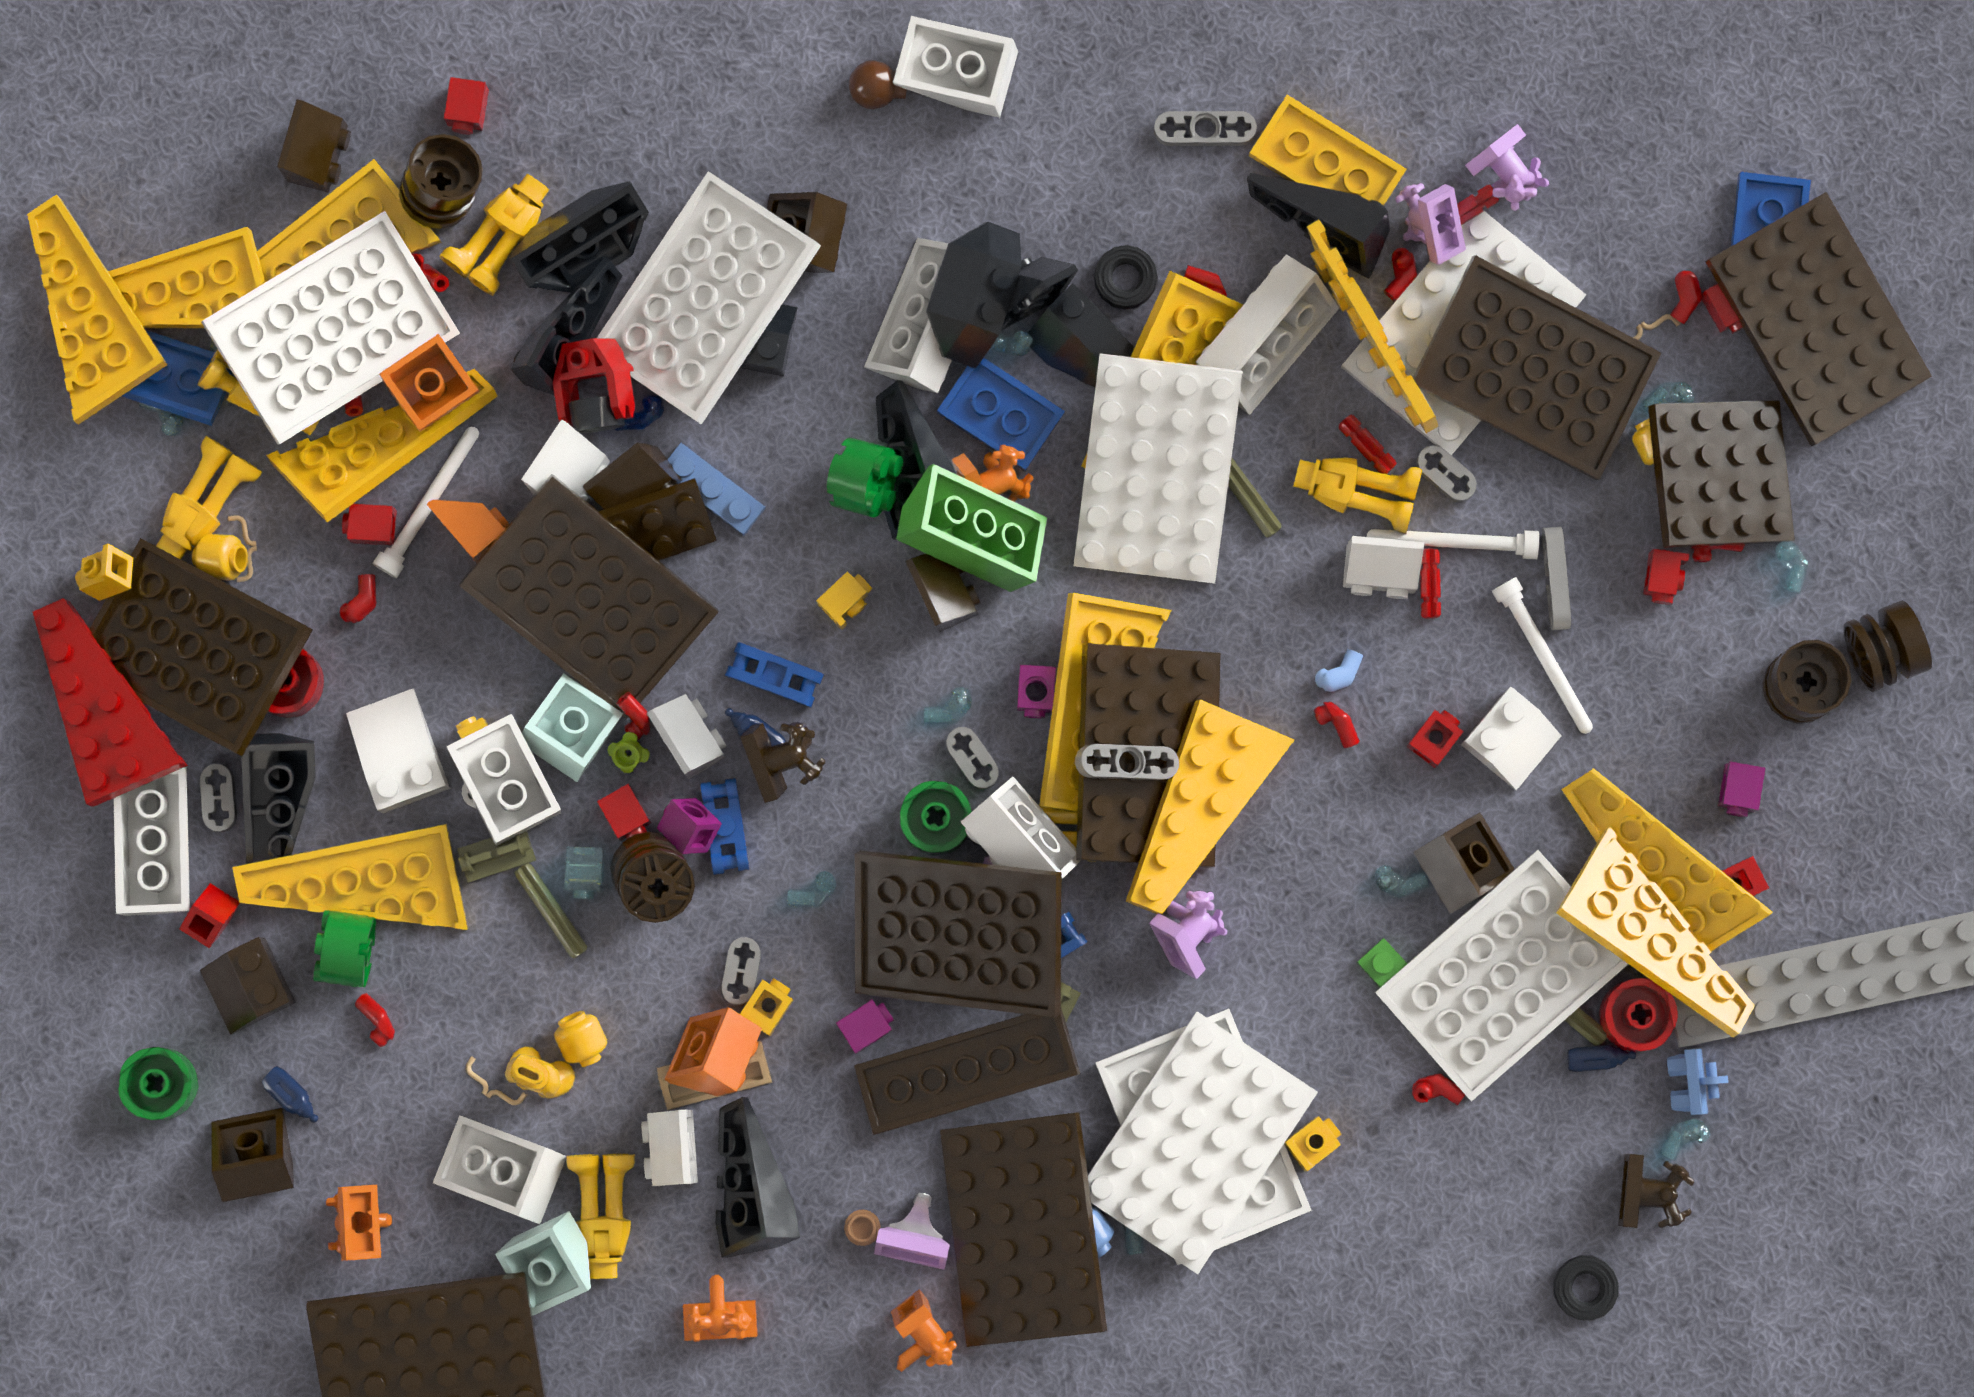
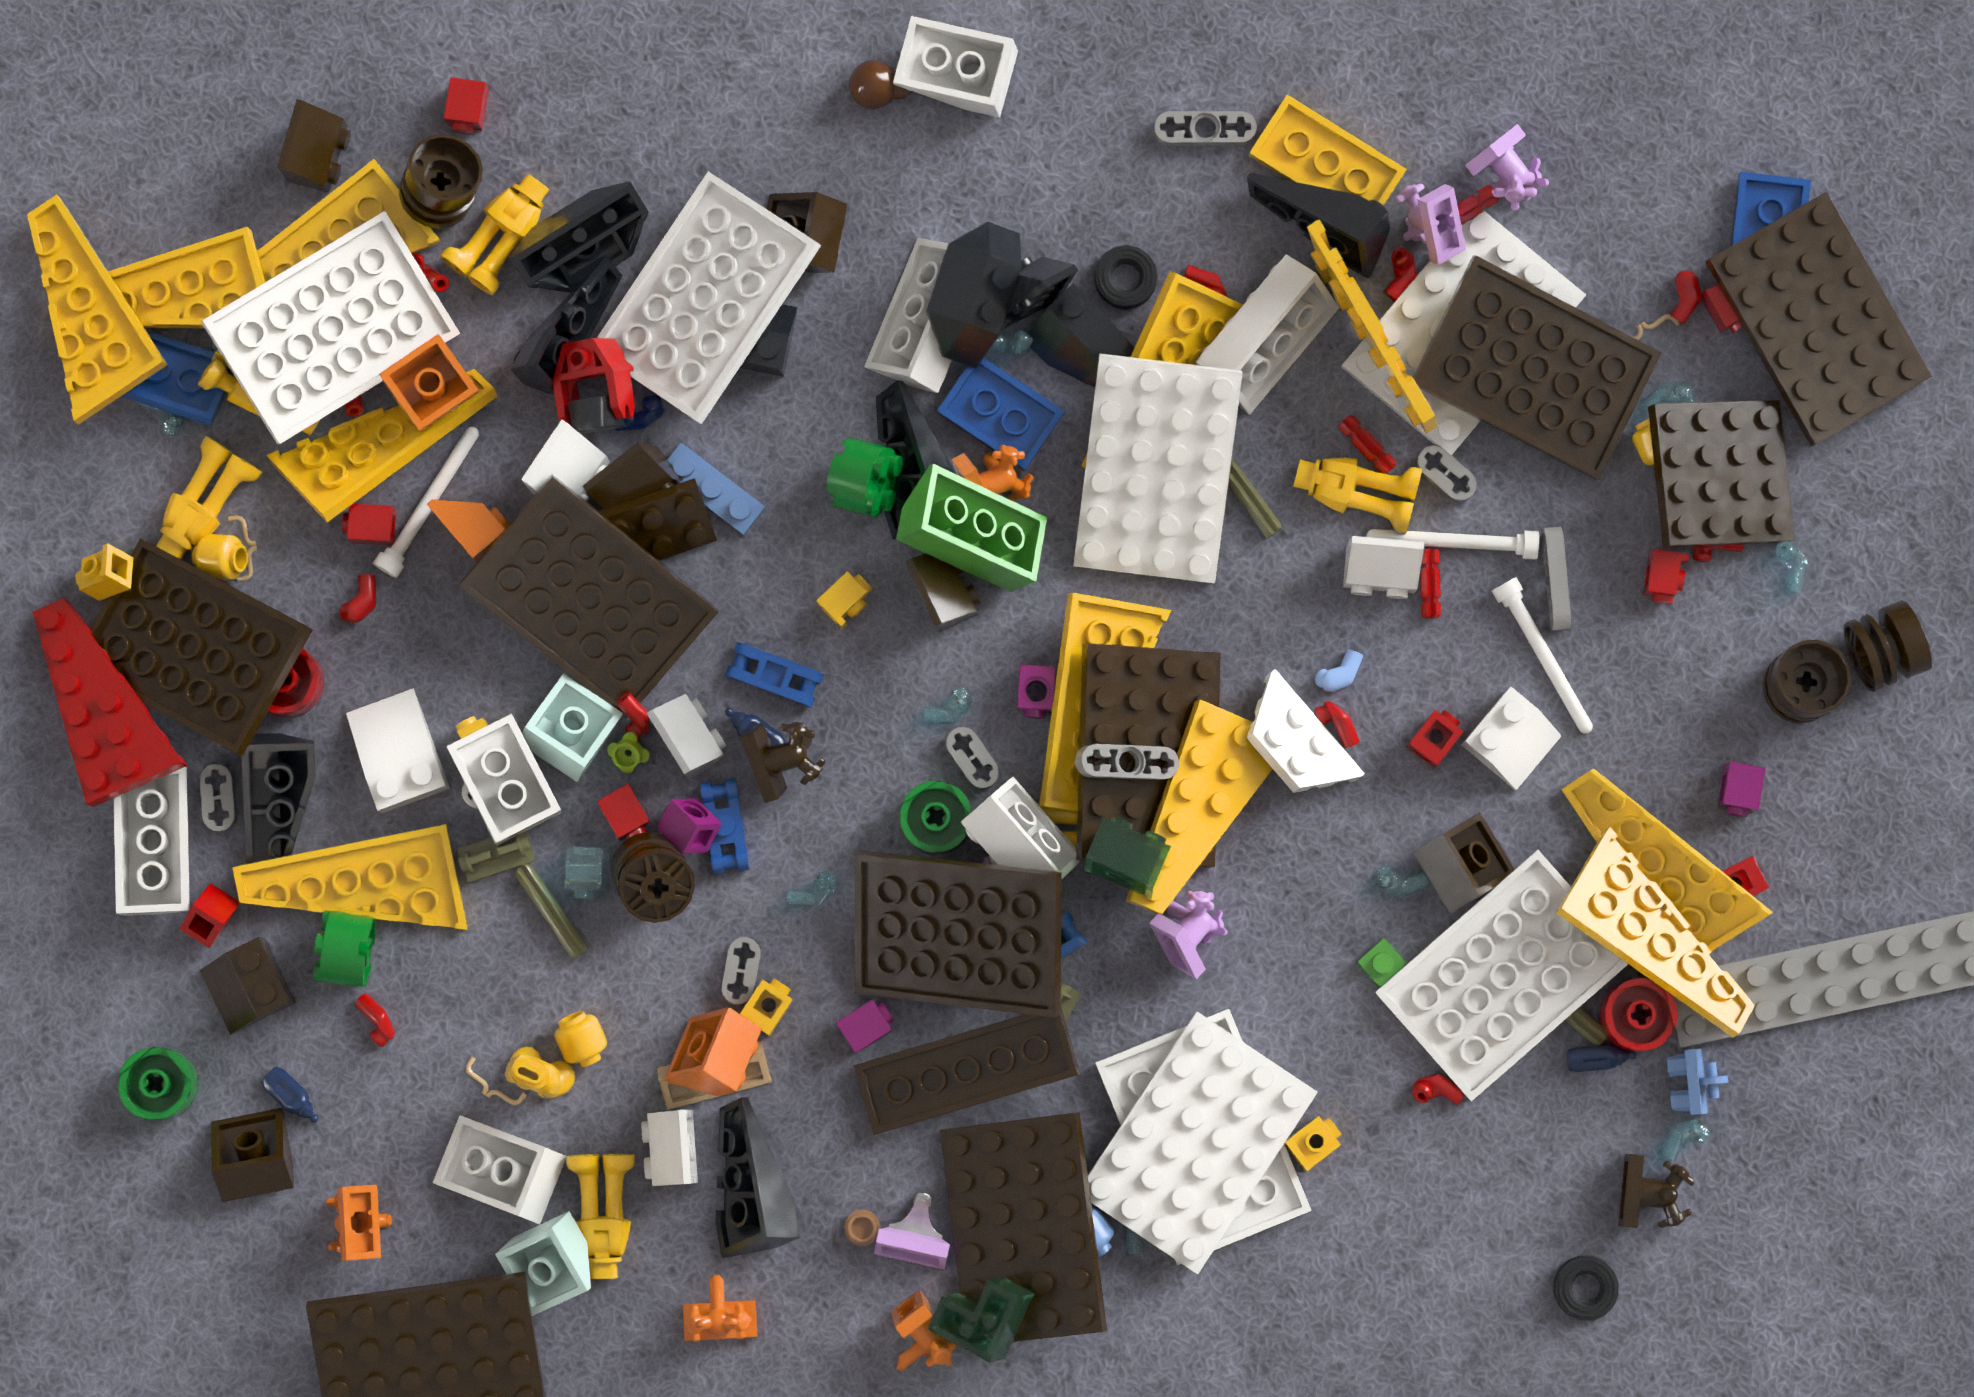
none -> clear green brick [928,1277,1034,1363]
none -> clear green brick [1084,817,1171,899]
none -> white wing [1247,669,1365,793]

